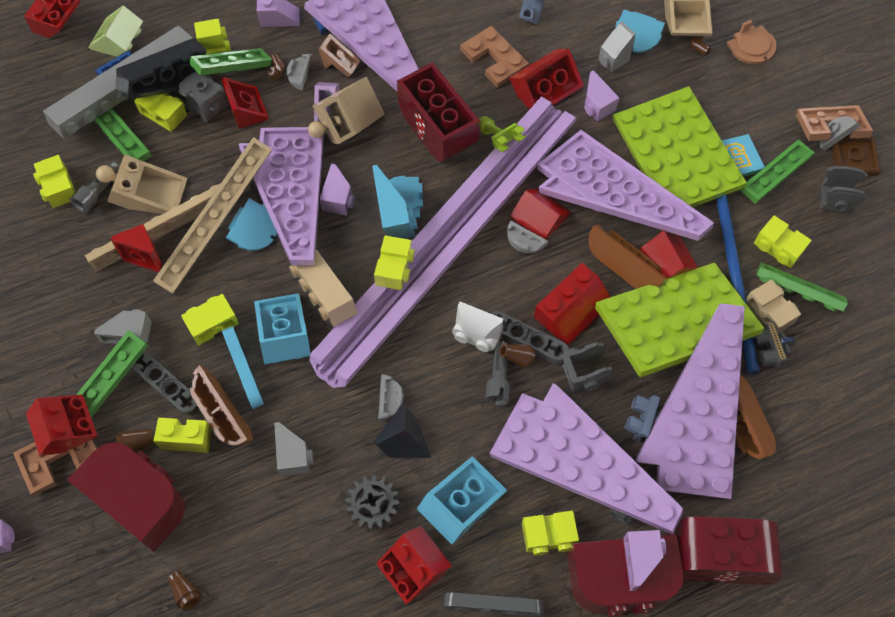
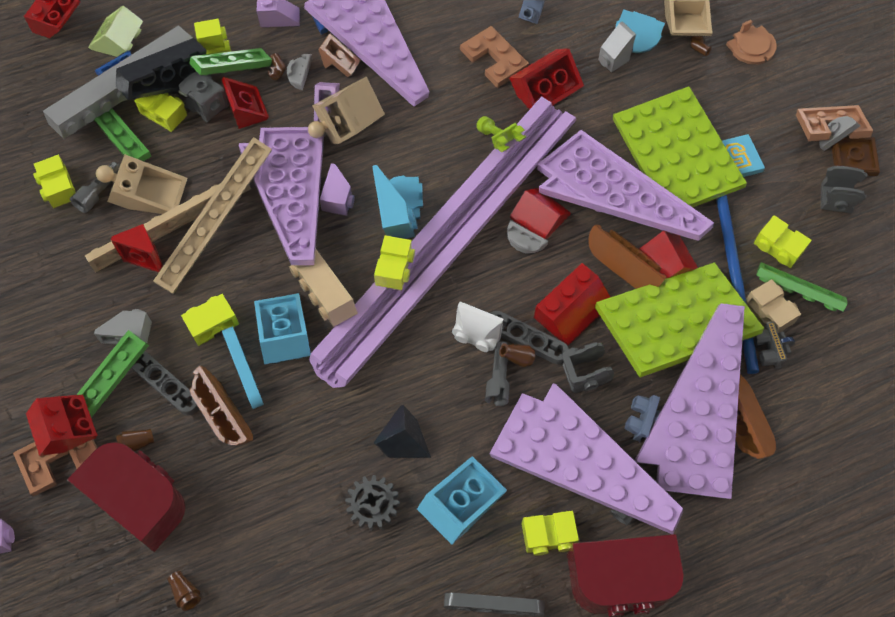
neon yellow brick [154,418,212,453] -> none
medium azure piece [226,198,277,251] -> none
light grey slope [274,422,313,476] -> none
red slope [376,526,452,605] -> none
light grey plate [378,374,404,421] -> none
dark red brick [397,62,480,162] -> none
lavender slope [584,70,619,121] -> none
lavender slope [623,530,666,591] -> none
dark red brick [667,517,782,585] -> none
bright green plate [740,139,815,204] -> none

